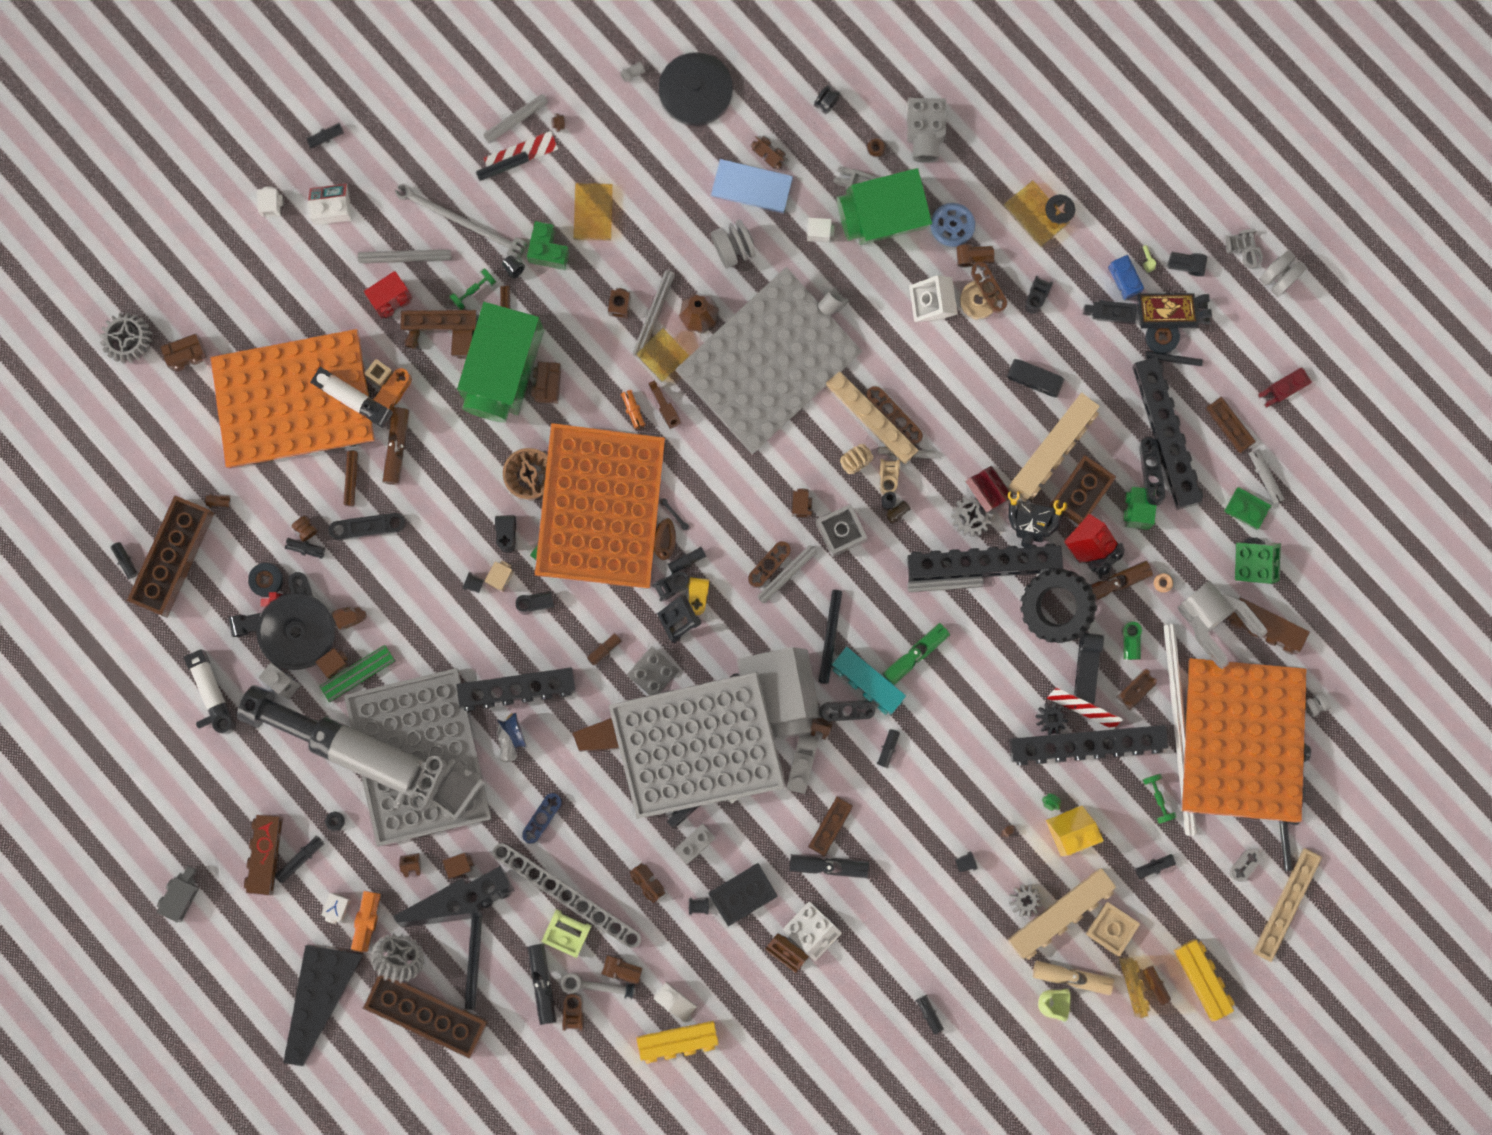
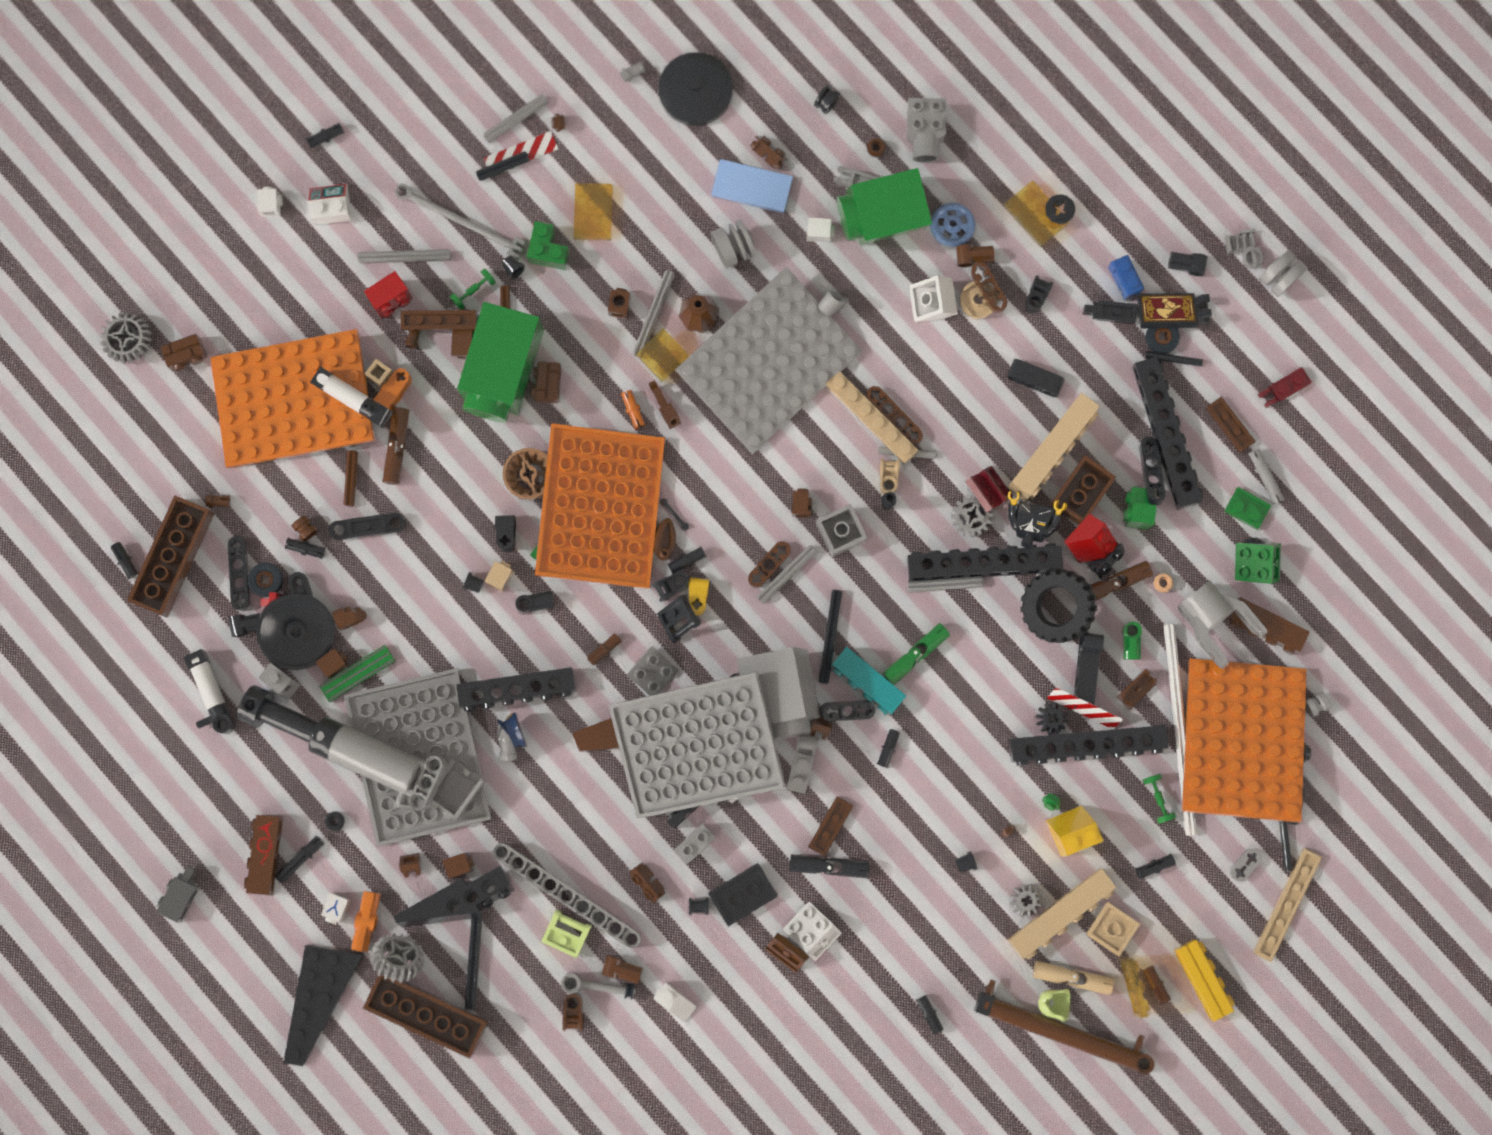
dark blue beam [522,793,562,844] -> none
black piece [527,943,557,1025] -> none
yellow brick [636,1020,719,1064] -> none
tan gear [840,444,873,474] -> none
dark brown pin [886,500,911,523] -> none
yellowish green hand [1143,245,1156,273] -> none
none -> black beam [227,536,250,611]
none -> reddish brown piece [973,979,1155,1074]

